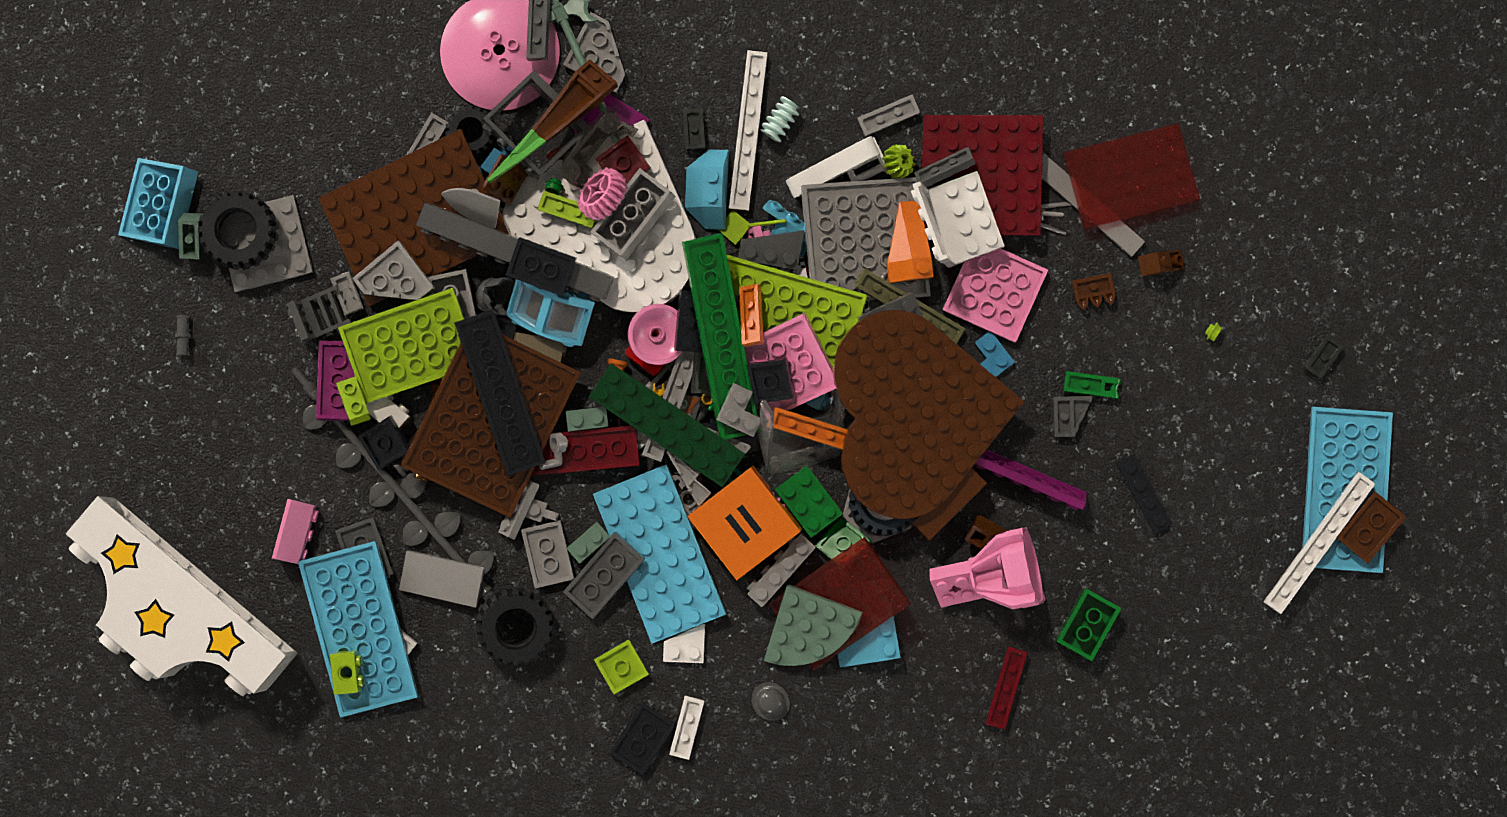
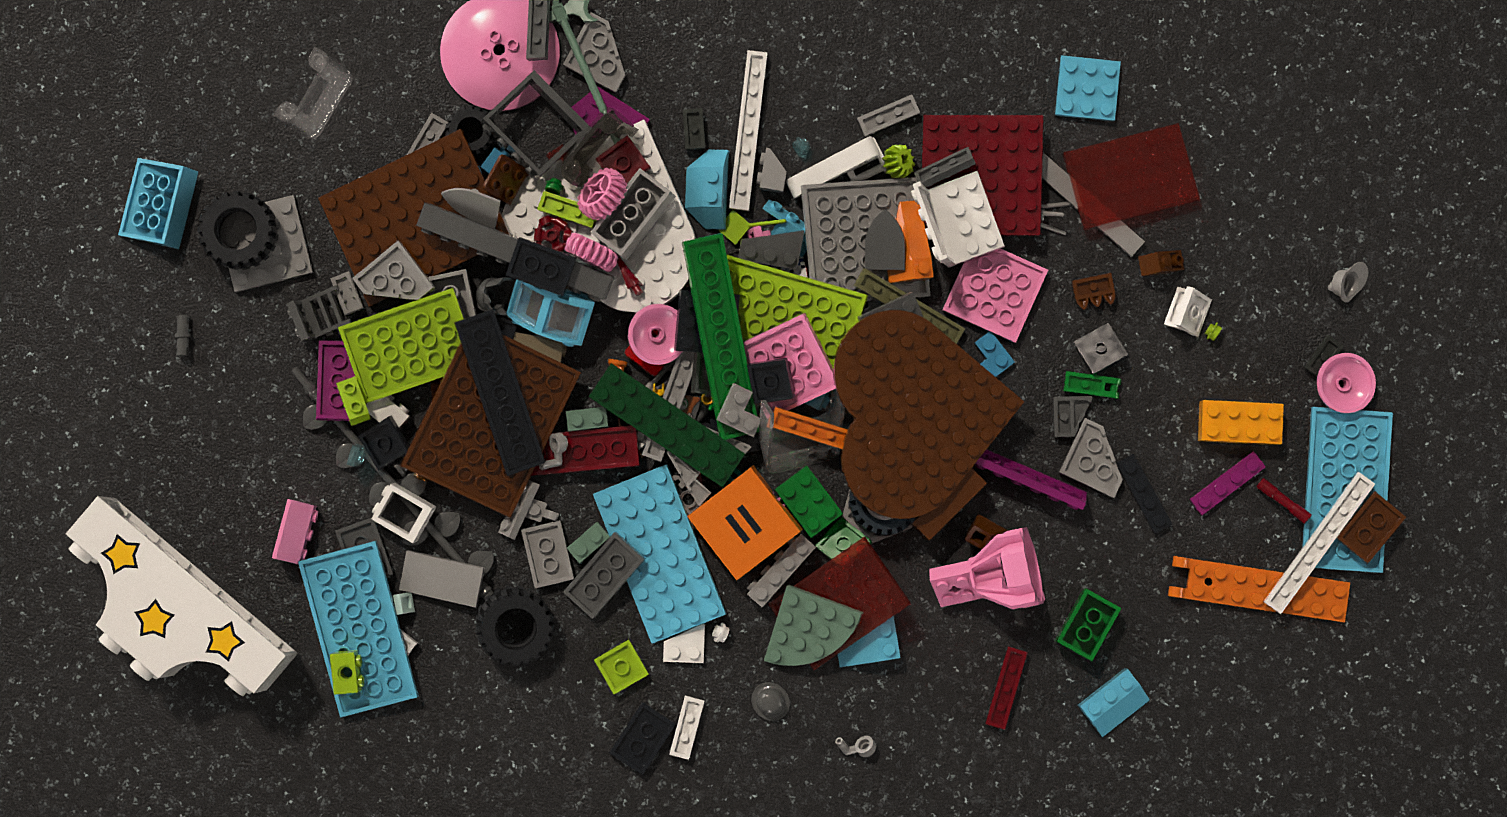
sand green brick [178,213,205,259] -> none
reddish brown plate [487,60,618,184] -> none
orange plate [739,284,764,347] -> none
light aqua piece [760,96,800,142] -> none
none -> clear windscreen [273,47,352,139]
none -> clear light blue plate [347,444,366,467]
none -> white window [371,483,436,543]
none -> light aqua tile [392,592,415,615]
none -> dark red piece [534,215,574,252]
none -> bright pink gear [564,233,618,272]
none -> dark red piece [612,250,643,296]
none -> white plate [712,623,729,643]
none -> light grey slope [756,148,787,194]
none -> clear light blue plate [792,137,810,156]
none -> light grey plate [835,736,876,757]
none -> dark grey shield [865,209,905,270]
none -> medium azure plate [1055,55,1121,122]
none -> light grey plate [1059,418,1123,498]
none -> plate [1073,323,1129,376]
none -> medium azure slope [1077,668,1150,737]
none -> white bracket [1164,286,1212,337]
none -> orange hinge [1168,556,1350,622]
none -> magenta plate [1189,451,1266,515]
none -> light orange brick [1198,400,1284,445]
none -> dark red piece [1257,478,1312,524]
none -> bright pink dish [1317,353,1376,413]
none -> light grey piece [1328,262,1368,302]

